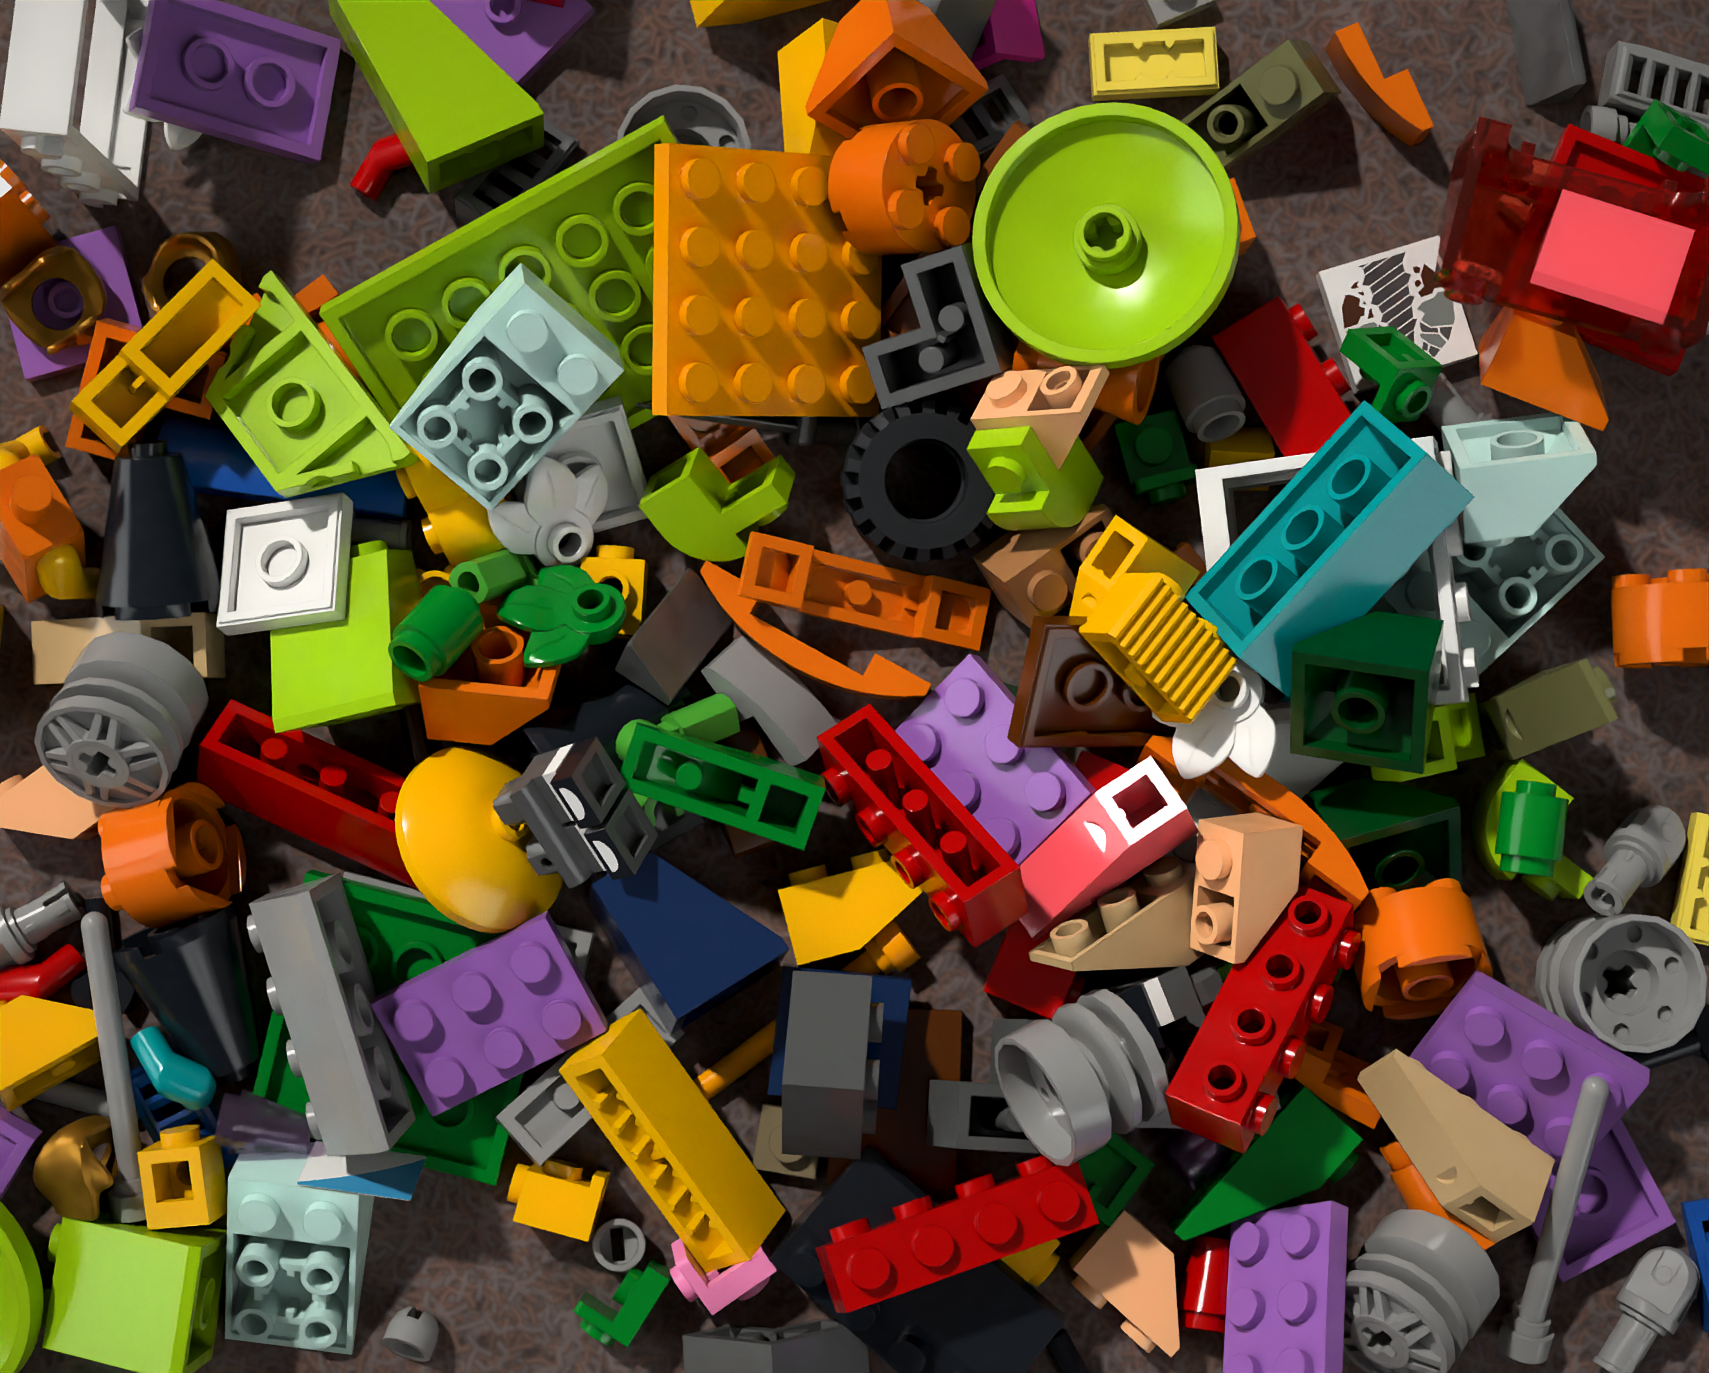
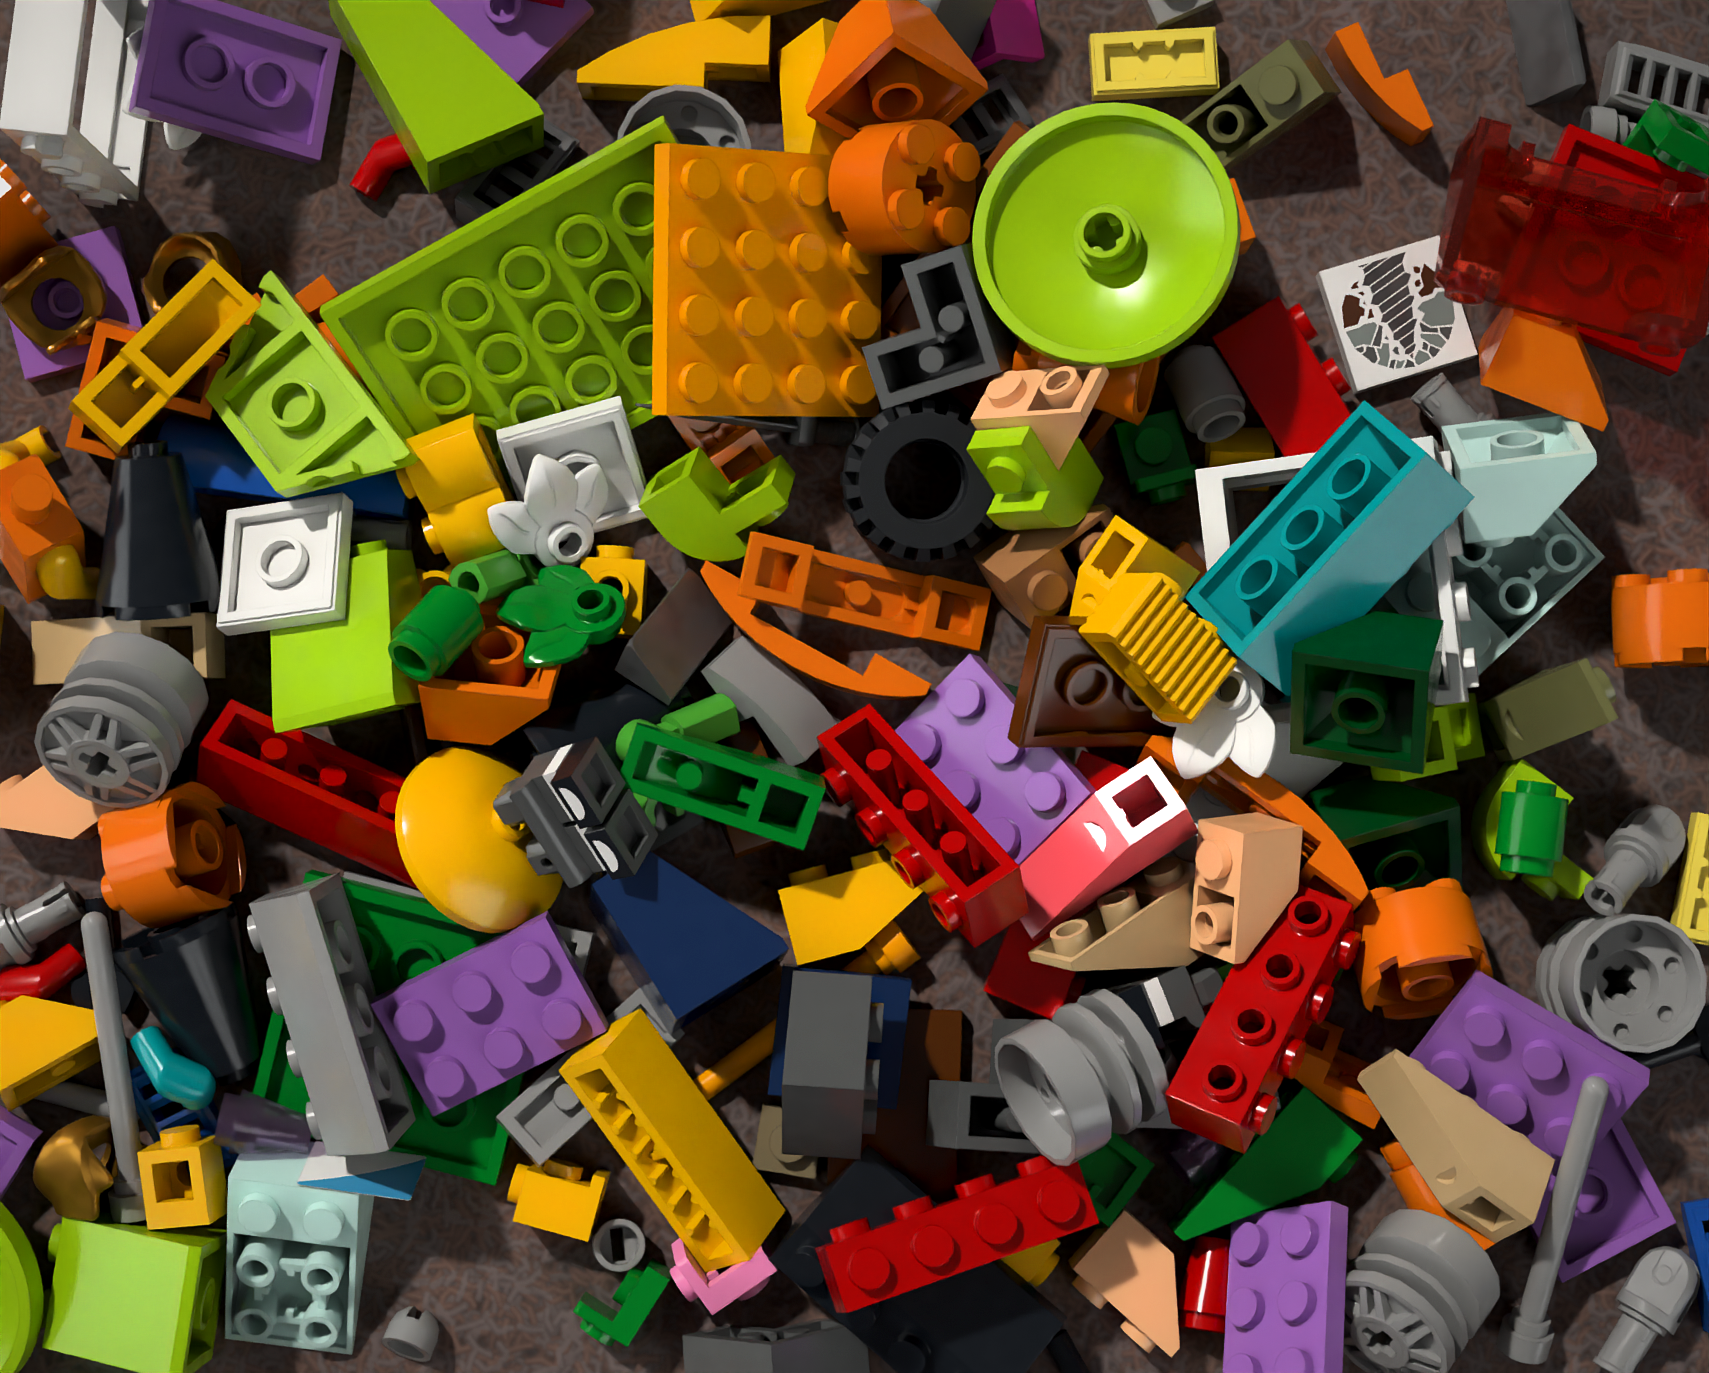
light aqua slope [389,263,624,511] -> none
green bracket [1339,326,1443,423] -> none
coral slope [1530,189,1695,325] -> none
none -> yellow slope [577,15,772,101]

